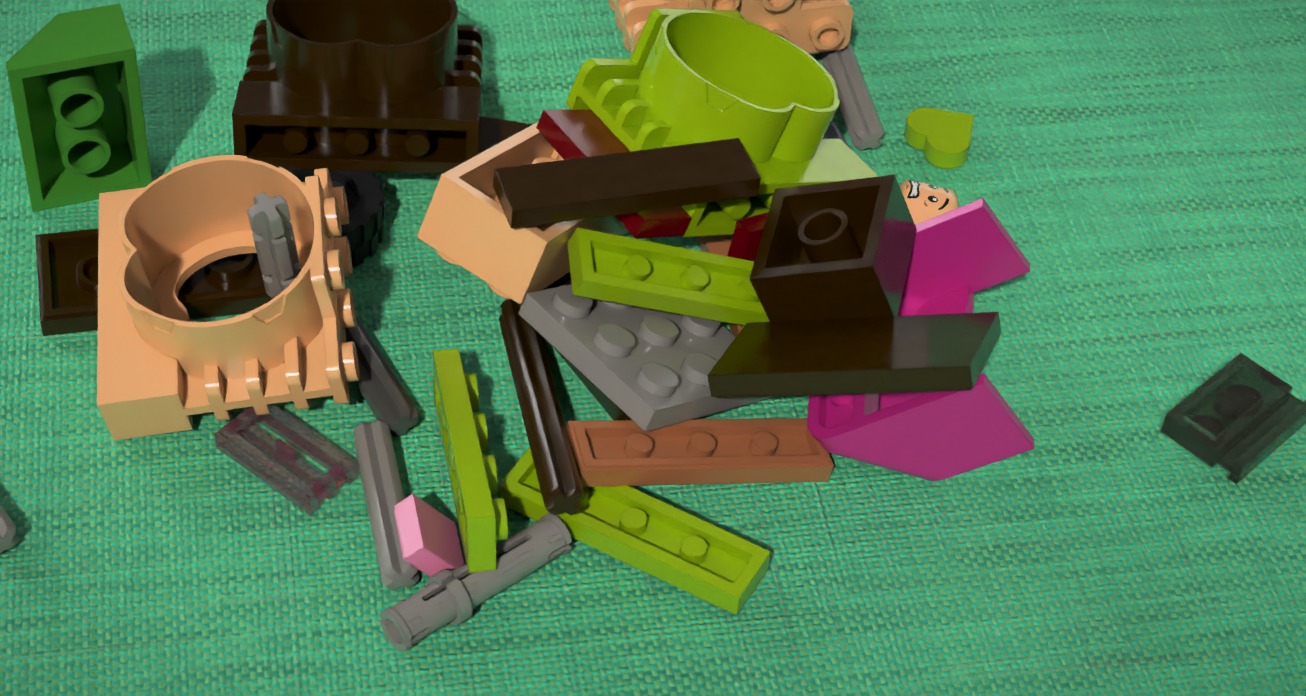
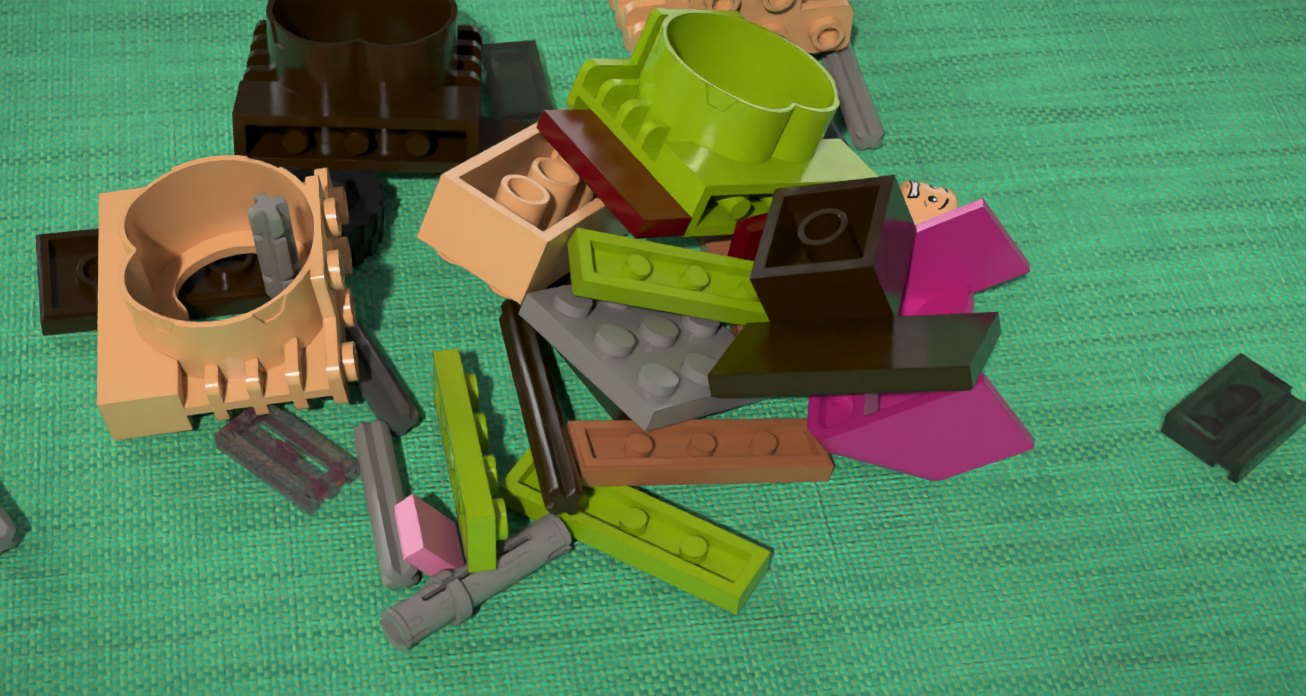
bright green slope [5,4,152,212] -> none
dark brown tile [493,138,761,229] -> none
lime tile [904,107,974,169] -> none
none -> clear smoke tile [482,40,553,124]

